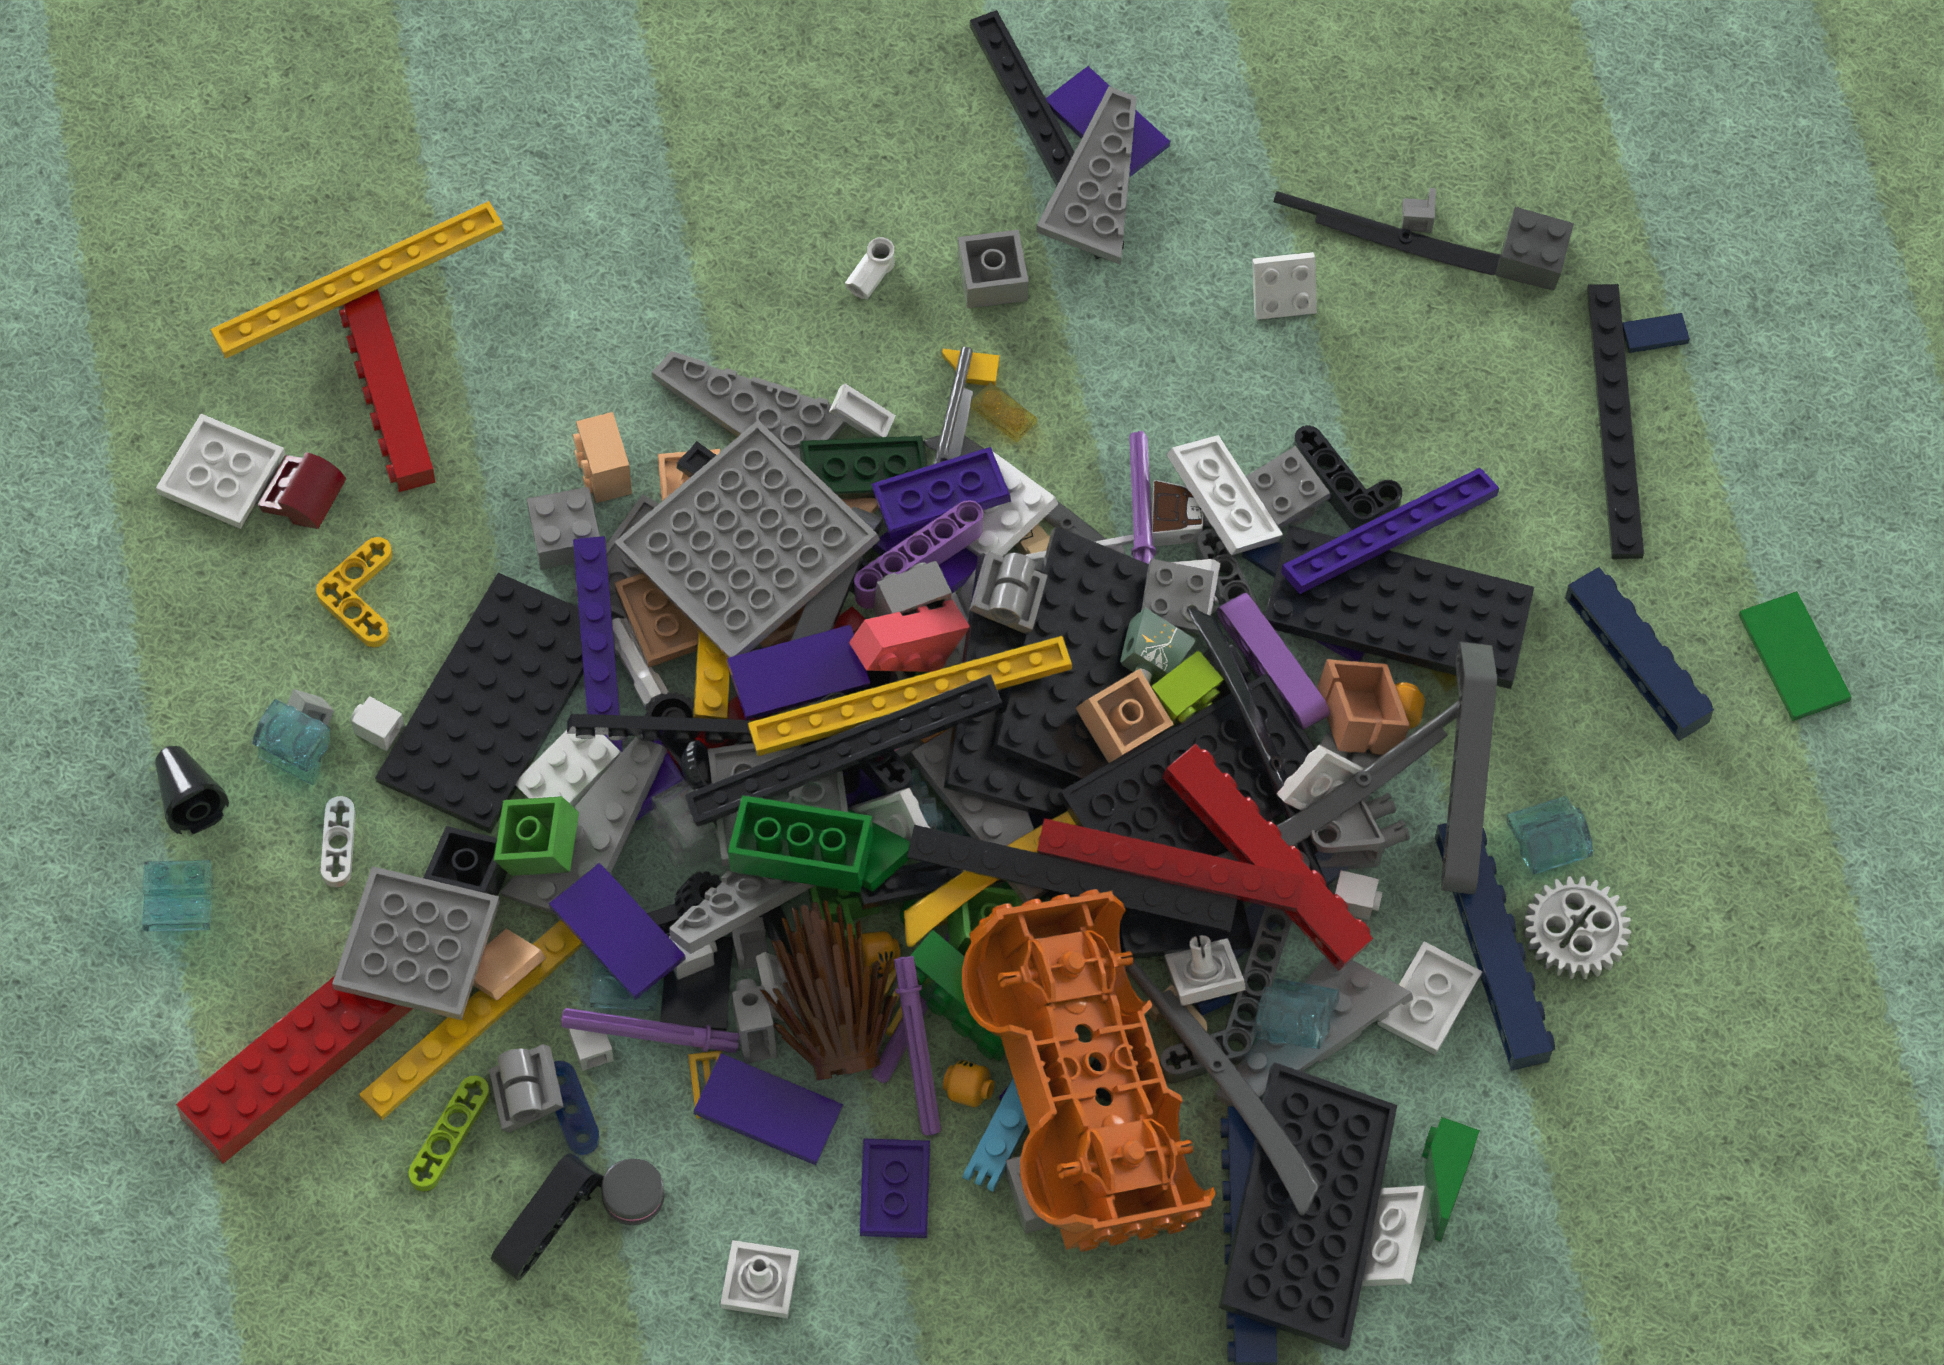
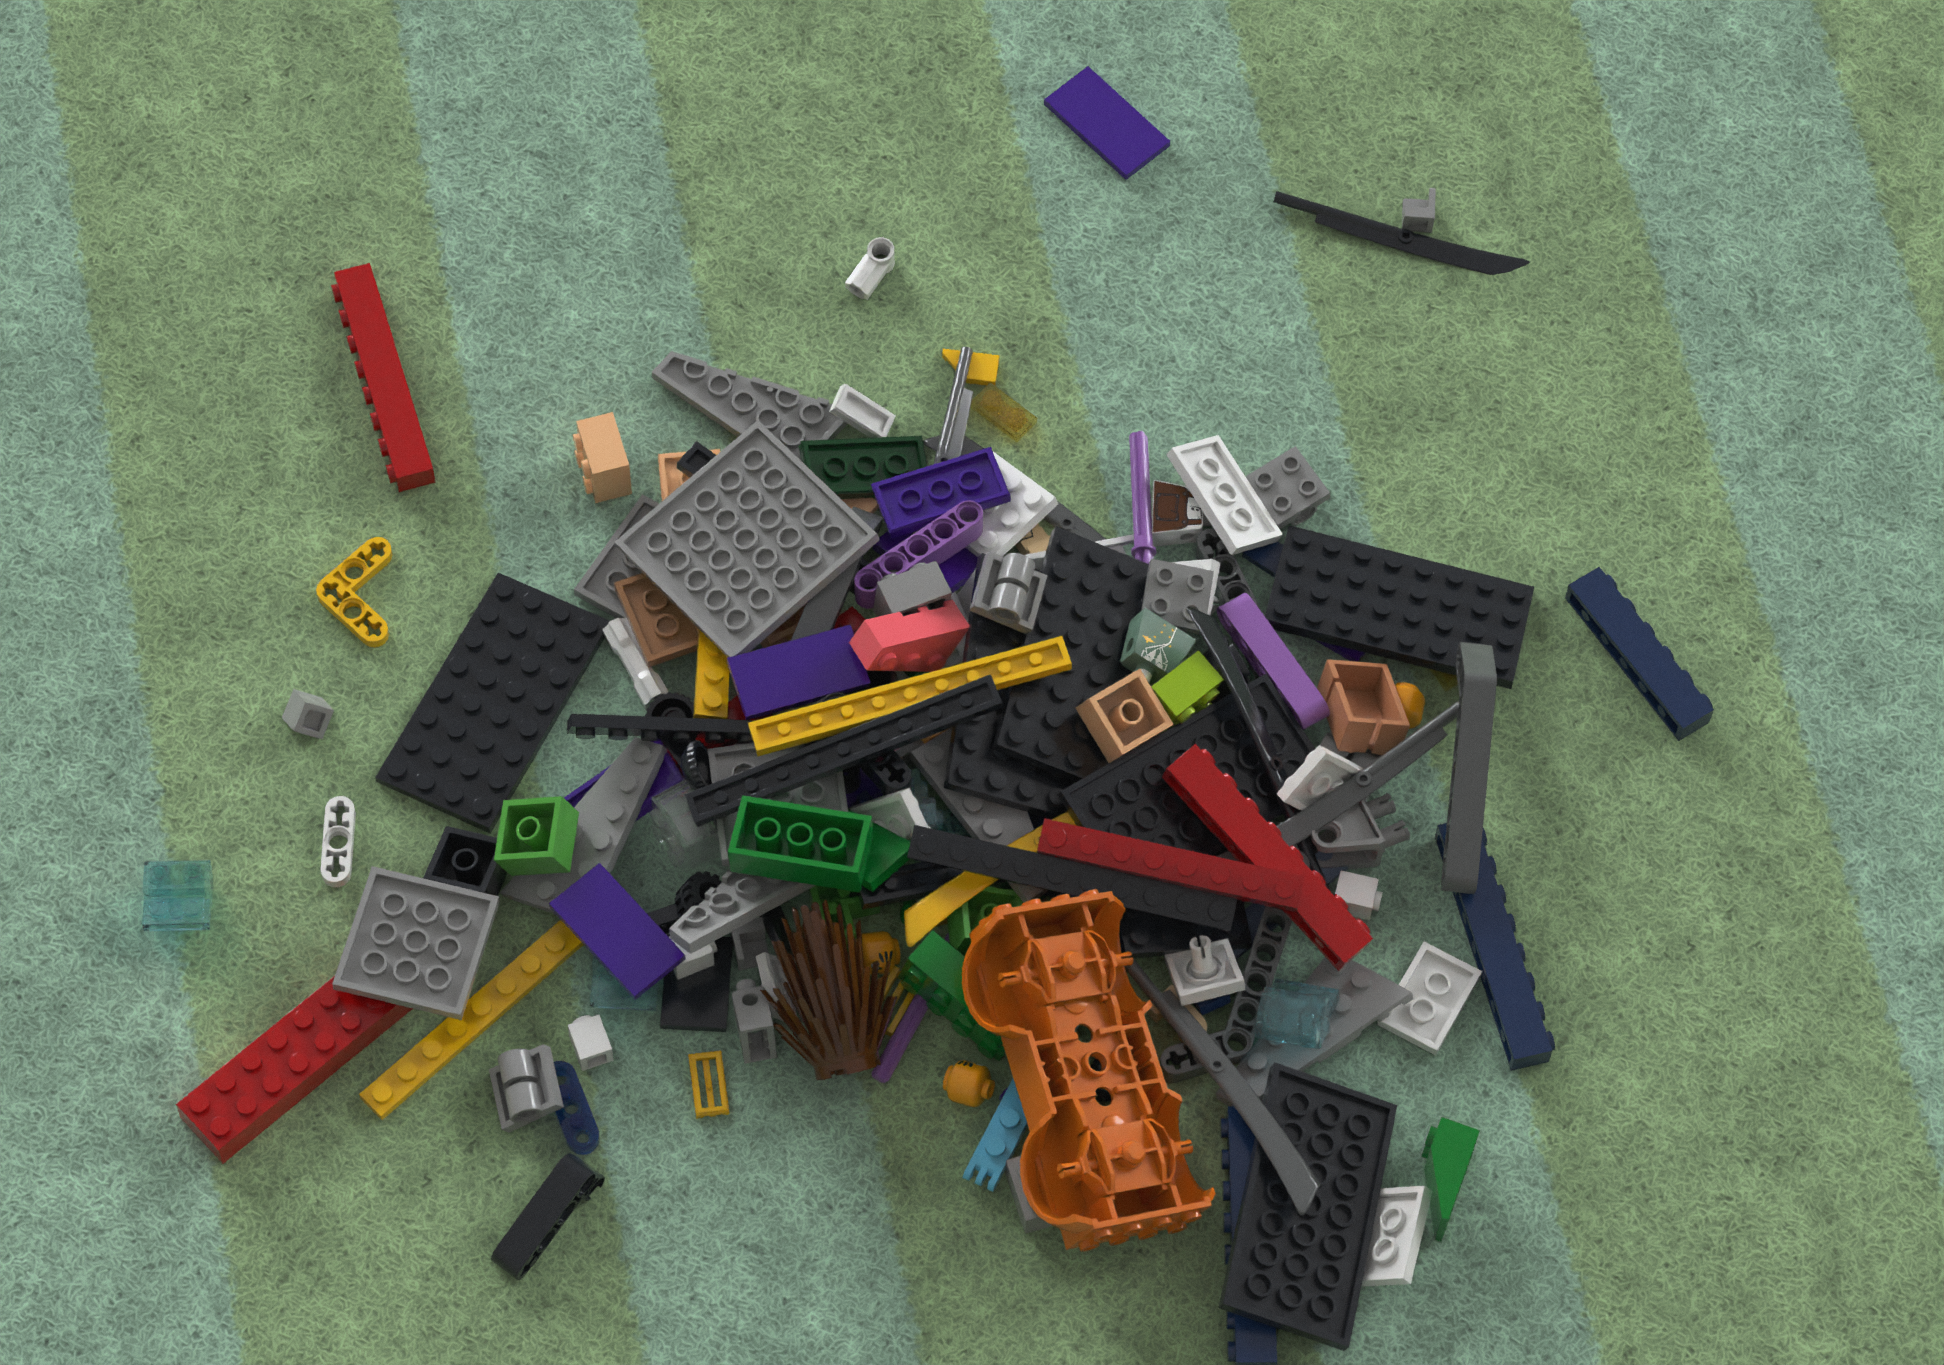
black cone [155,746,229,834] -> none
white plate [156,414,285,529] -> none
yellow plate [210,201,504,359] -> none
clear light blue brick [252,699,330,785] -> none
dark red brick [258,452,346,529] -> none
white brick [351,696,404,751] -> none
lime beam [408,1075,490,1192] -> none
light nougat tile [473,928,546,1000] -> none
white plate [516,730,622,807] -> none
light grey brick [527,487,600,570] -> none
medium lavender axle [561,1008,739,1053] -> none
dark purple plate [573,536,623,752] -> none
dark grey head [601,1158,664,1225] -> none
dark purple tile [693,1053,843,1165] -> none
white plate [720,1240,799,1319] -> none
dark purple tile [860,1138,930,1238] -> none
medium lavender axle [894,956,941,1135] -> none
light grey brick [957,230,1029,308] -> none
black plate [970,10,1124,259] -> none
light grey wing [1036,86,1137,265] -> none
white plate [1252,252,1317,320] -> none
dark purple plate [1281,468,1499,594] -> none
black beam [1293,425,1402,530] -> none
dark grey brick [1495,207,1574,291] -> none
clear light blue brick [1507,796,1593,875] -> none
white gear [1524,876,1631,979] -> none
black plate [1587,284,1644,559] -> none
dark blue tile [1622,313,1690,353] -> none
green tile [1739,591,1852,721] -> none

